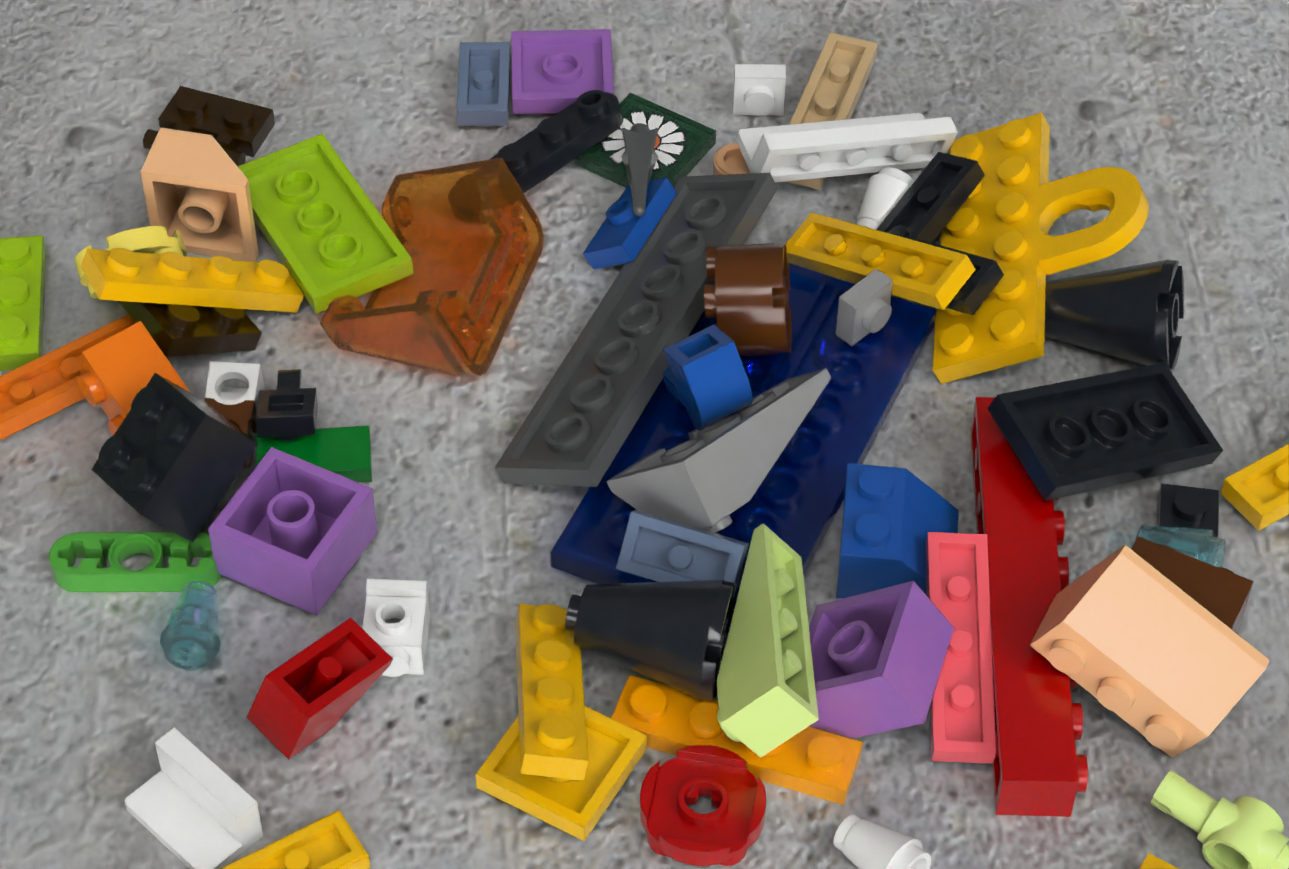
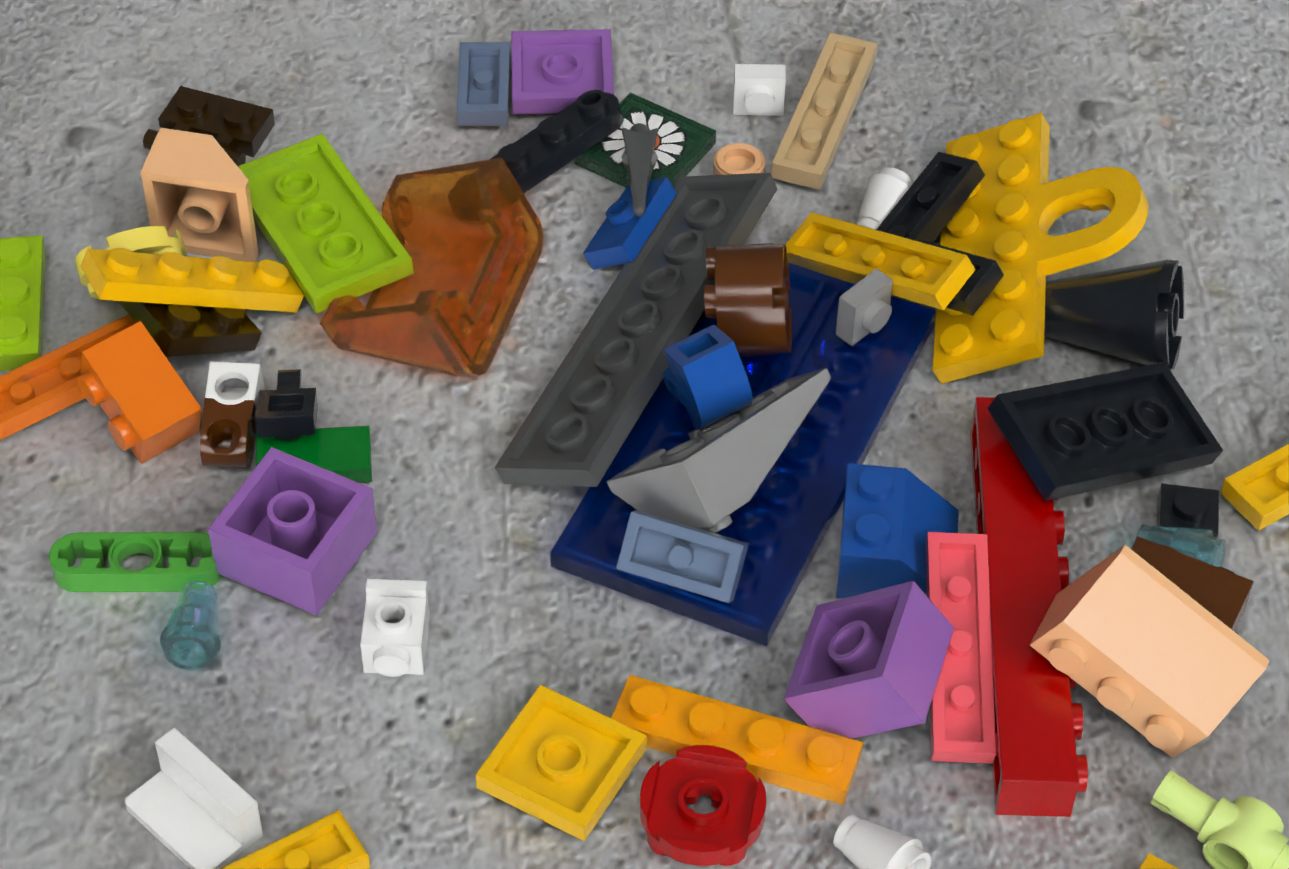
black brick [91,372,258,542] -> none
red slope [246,618,393,760] -> none
yellow plate [515,603,588,781] -> none
black cone [565,580,737,702] -> none
yellowish green slope [717,524,819,757] -> none
white panel [736,113,958,183] -> none

